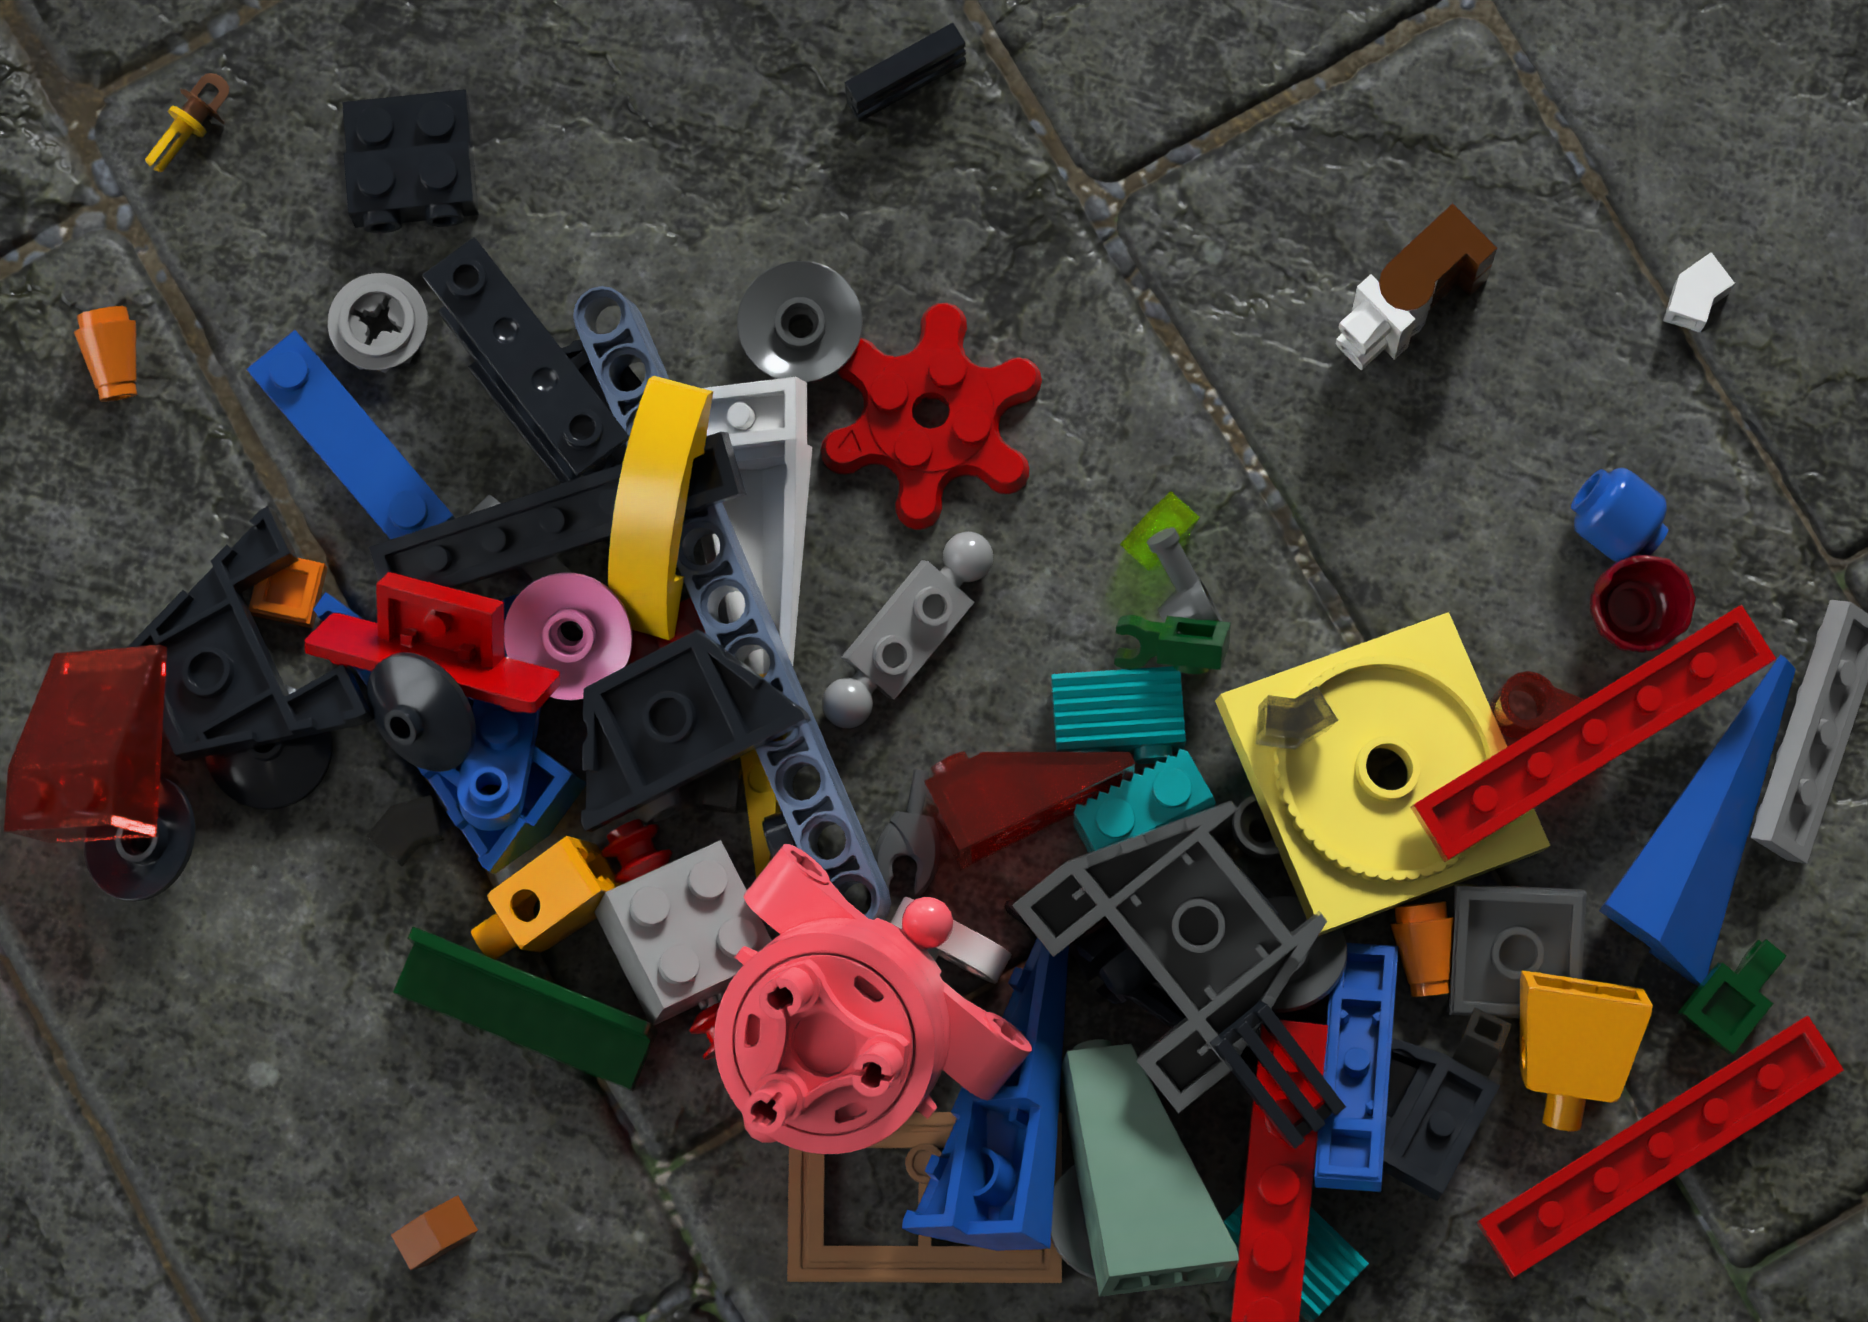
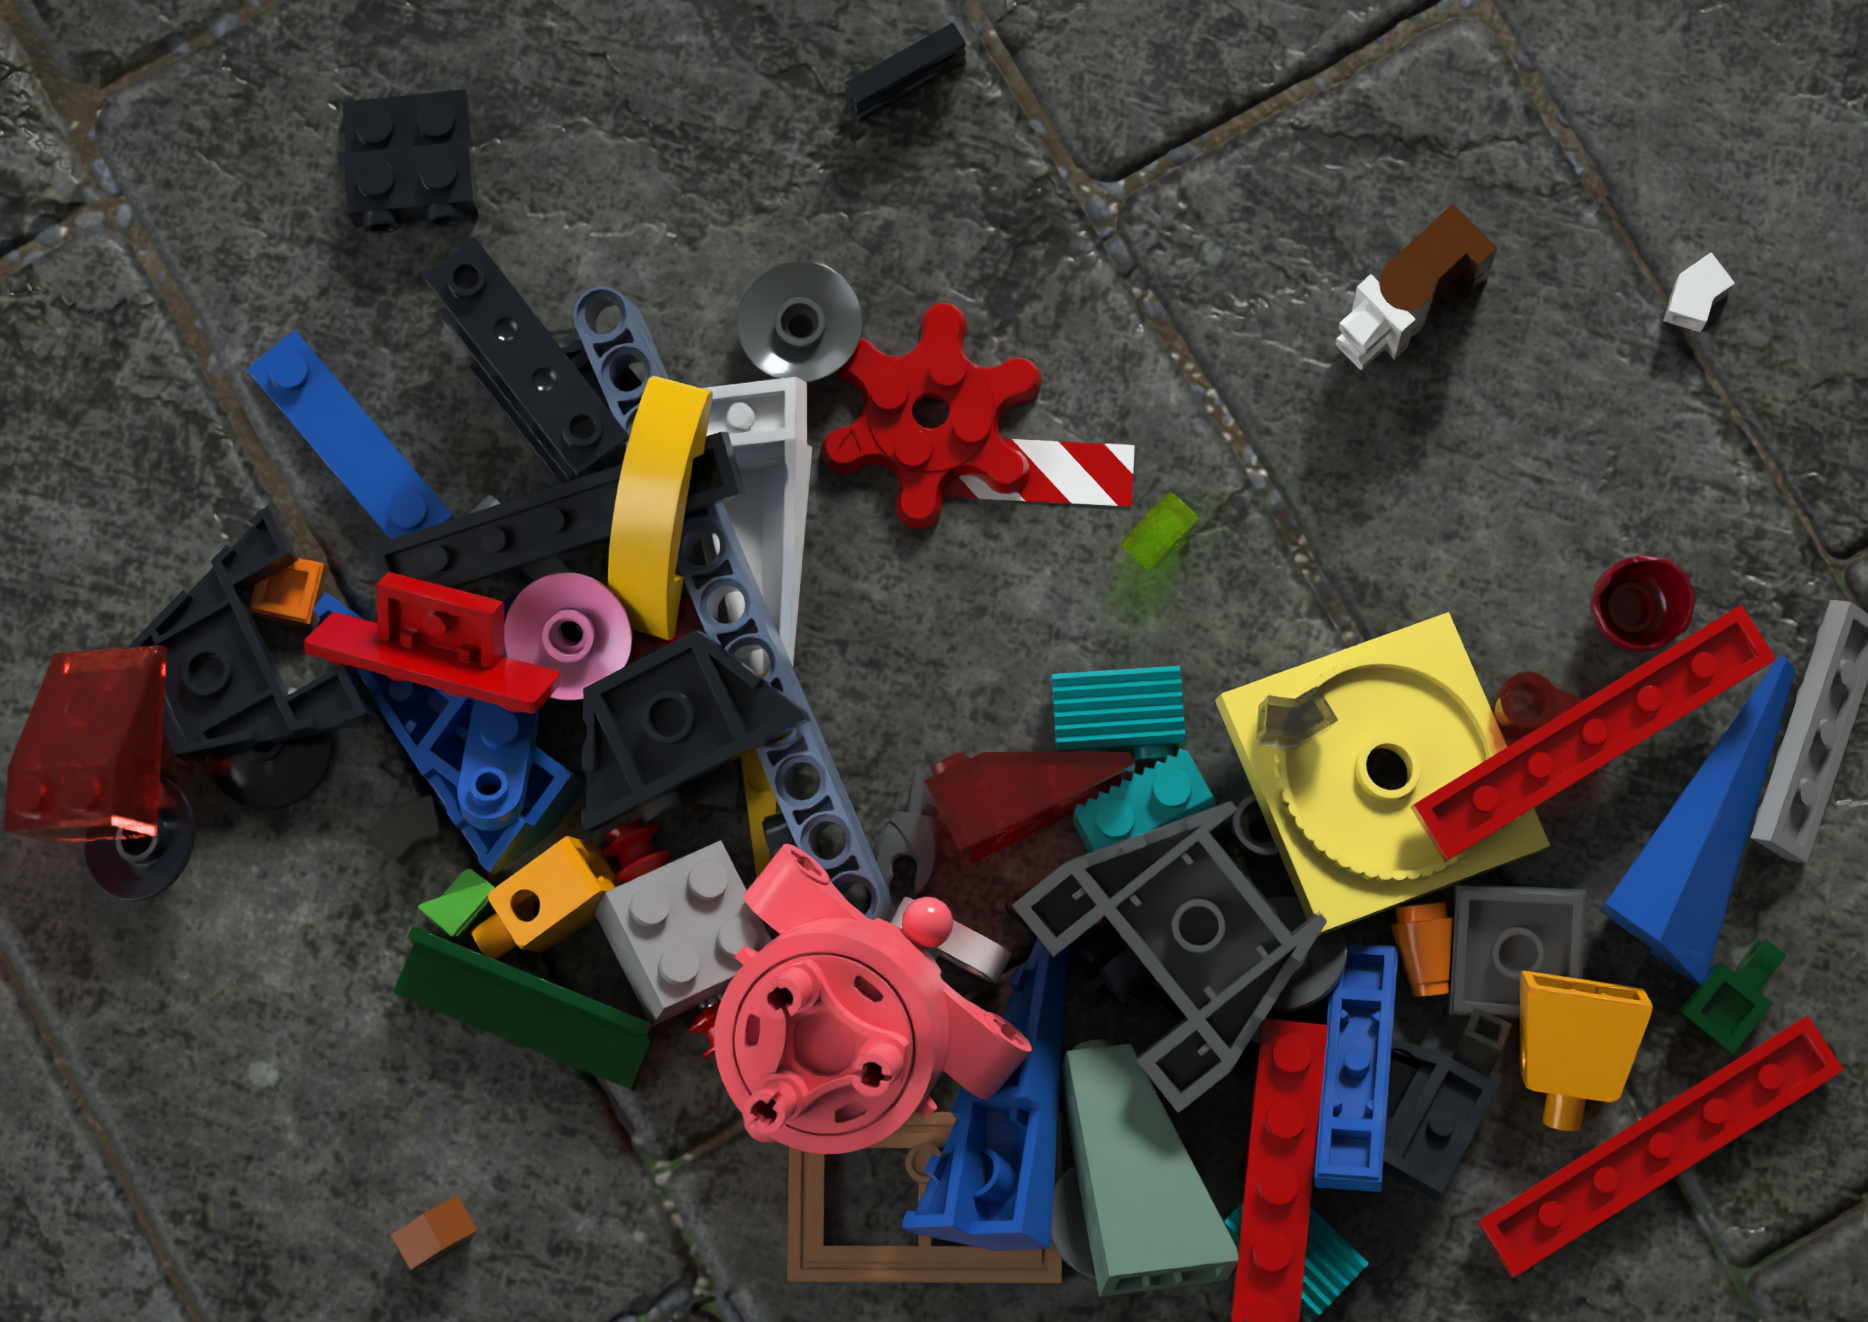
orange cone [74,306,137,402] -> none
piece [145,73,229,172] -> none
light grey gear [328,273,429,373] -> none
black dish [367,652,476,772] -> none
light grey plate [822,532,993,728] -> none
dark green plate [1114,615,1231,674] -> none
dark grey bar [1147,527,1223,623] -> none
black tile [1209,1001,1346,1149] -> none
blue head [1571,468,1668,562] -> none
none -> bright green slope [418,869,495,945]
none -> sticker [942,439,1135,506]

